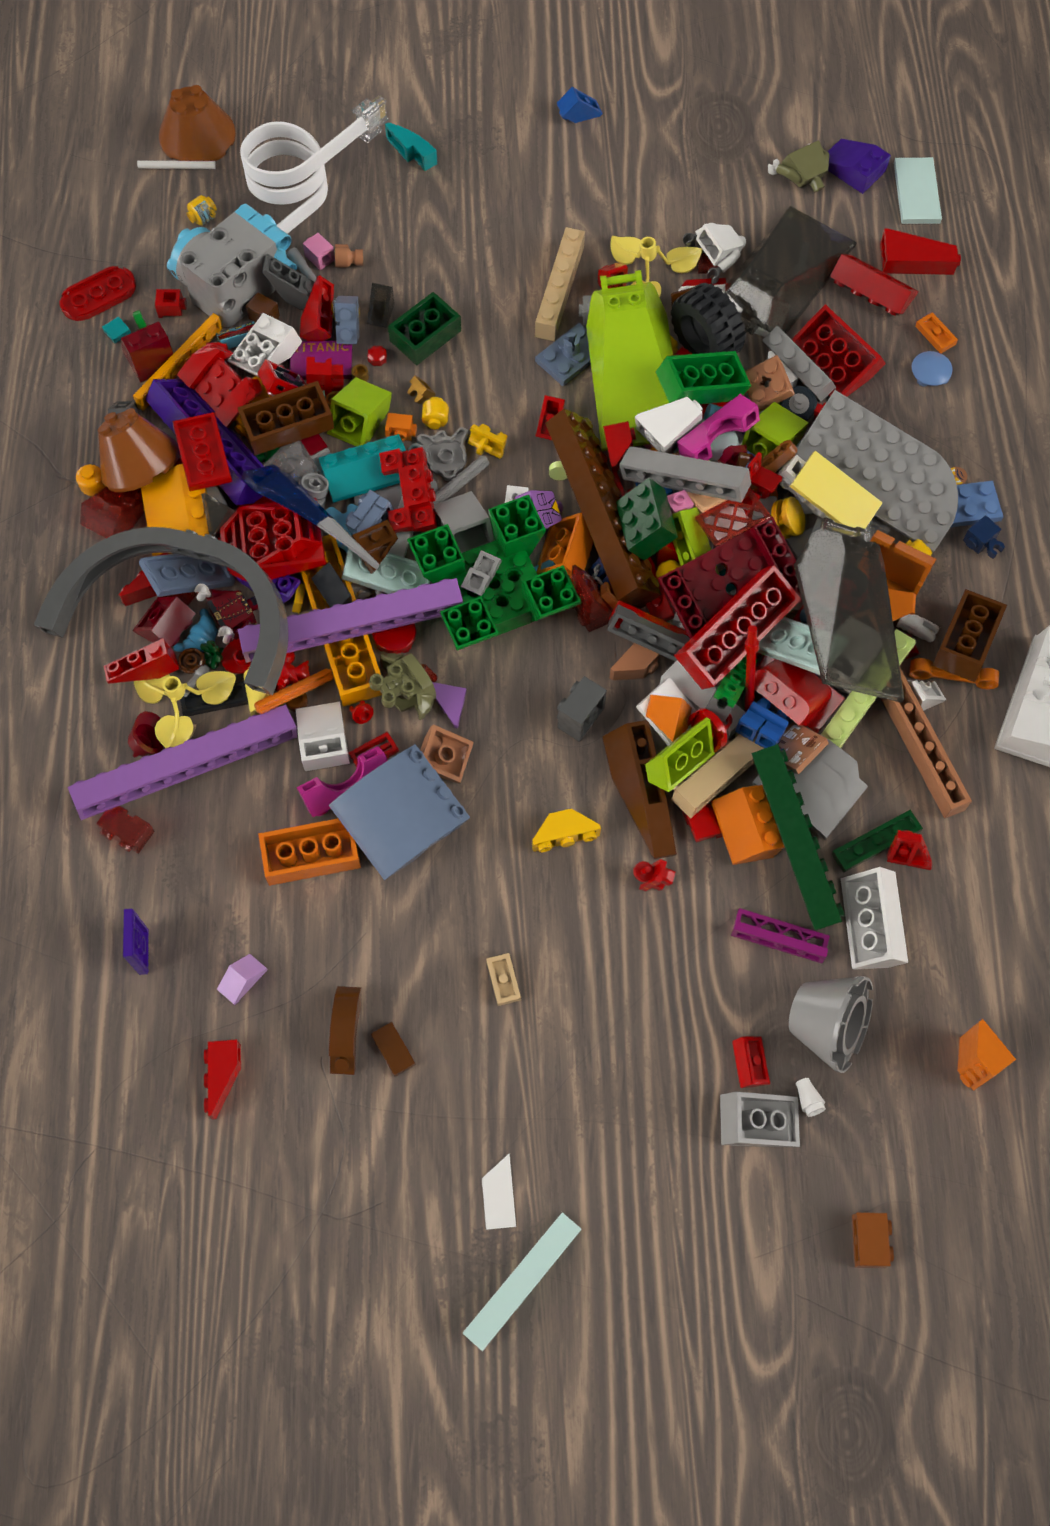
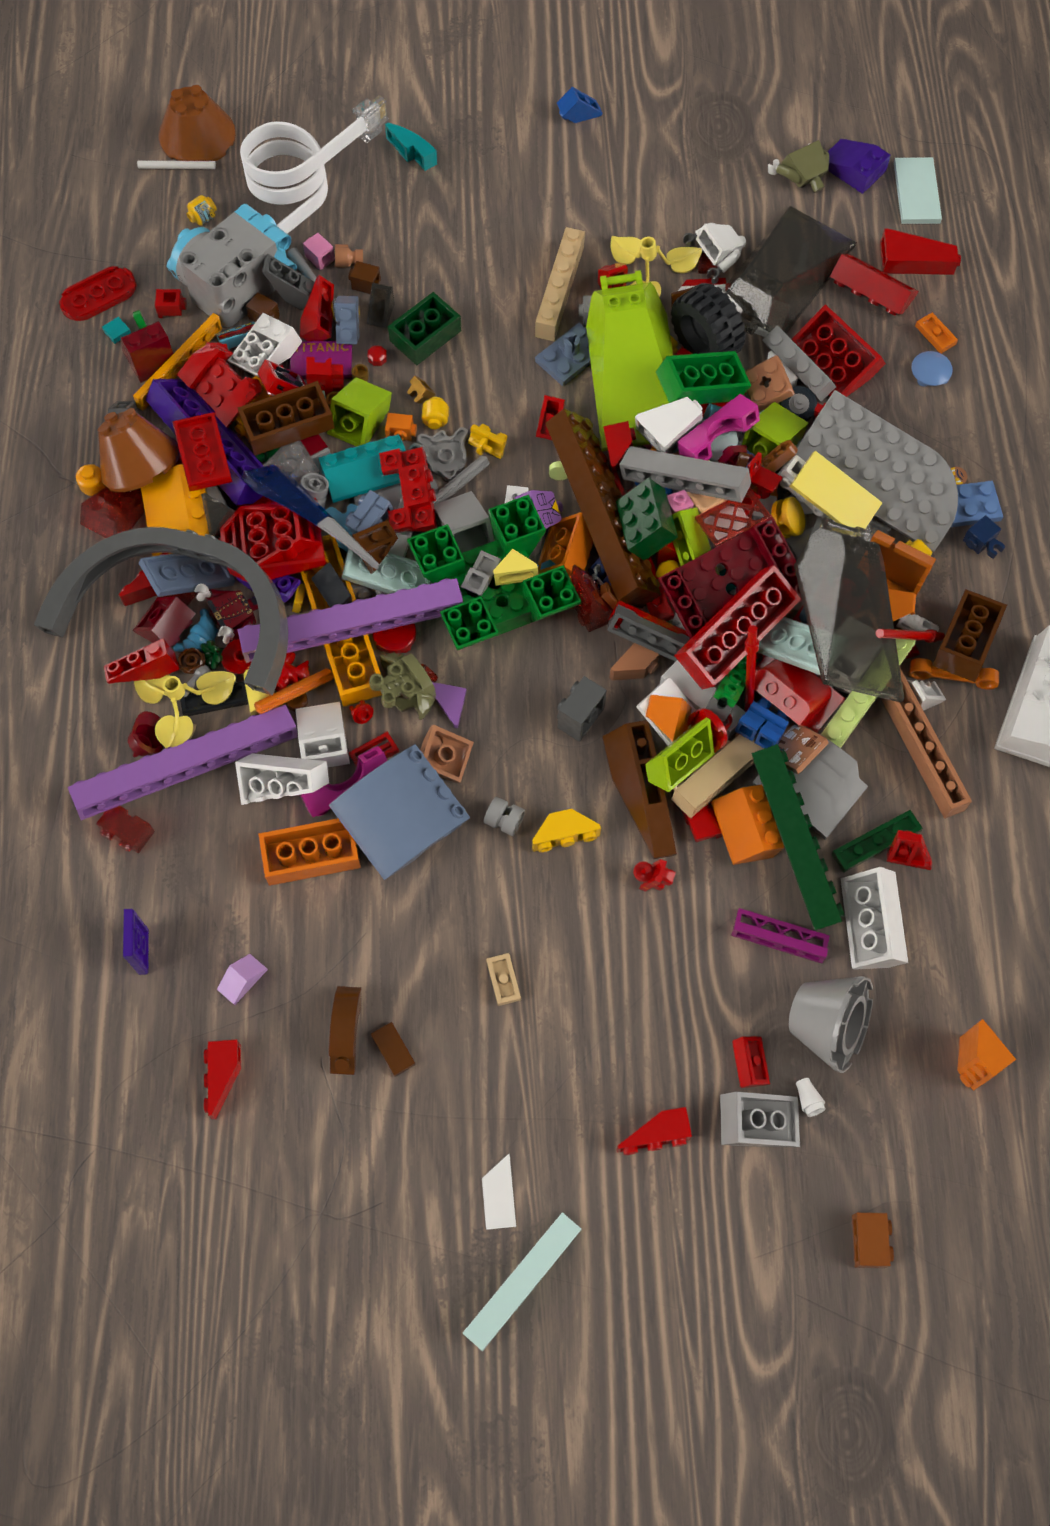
none -> white wedge [235,753,329,805]
none -> reddish brown brick [348,261,381,295]
none -> light grey wheel [484,796,525,837]
none -> light yellow slope [493,549,539,586]
none -> red slope [616,1107,692,1155]
none -> red bar [876,629,945,643]

